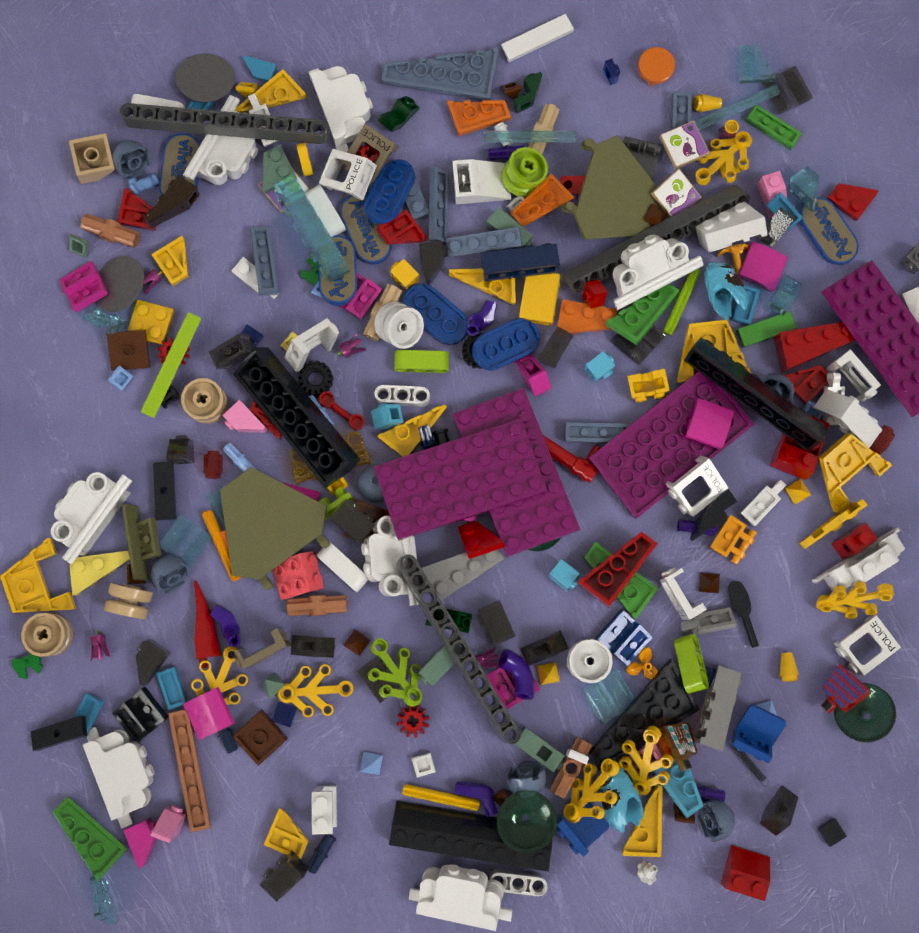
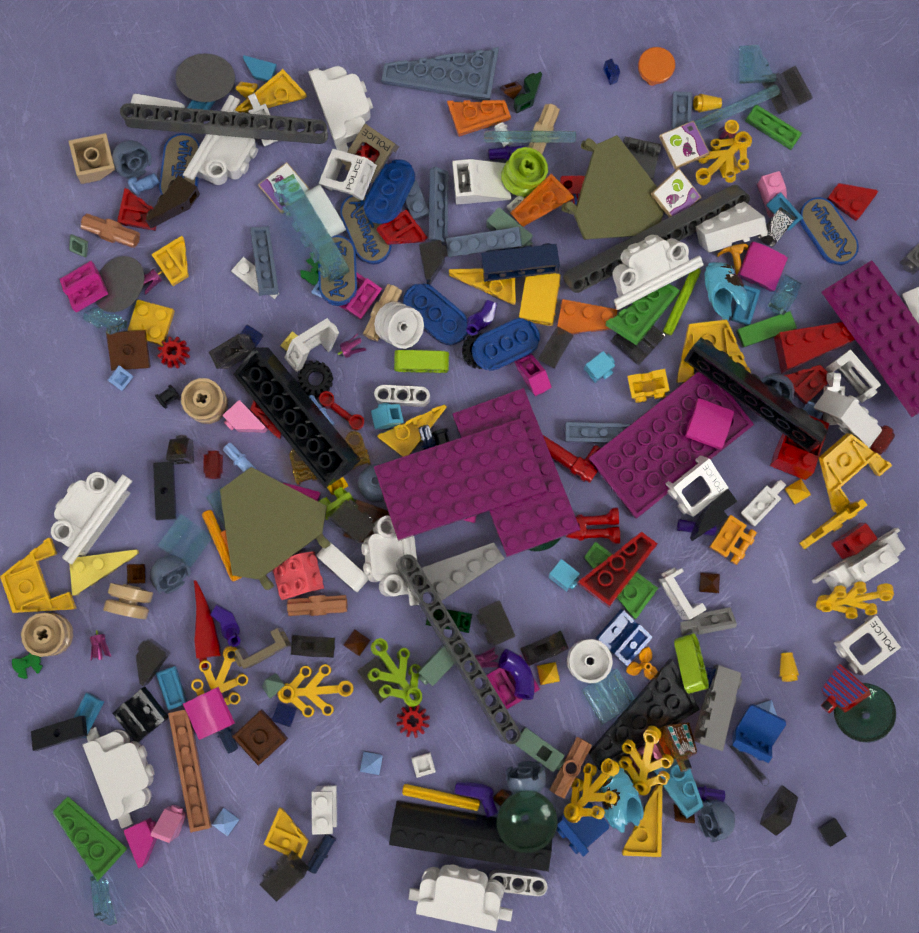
olive bracket [122,504,162,581] -> none
lime sticker [141,312,201,418] -> none
sand green wing [263,145,297,194] -> none
yellow beam [296,142,313,177] -> none
dark green slope [378,96,420,132] -> none
yellow brick [390,259,420,292] -> none
red wing [458,521,504,559] -> none
white tile [501,14,574,63] -> none
white tile [565,749,589,765] -> none
red plate [582,279,608,309] -> none
white plant [637,860,658,885] -> none
reddish brown slope [644,203,666,226] -> none
red slope [721,845,770,901] -> none
black piece [728,581,759,648] -> none
clear light blue slope [788,166,819,212] -> none
none -> light blue slope [212,808,240,836]
none -> red piece [566,507,620,544]

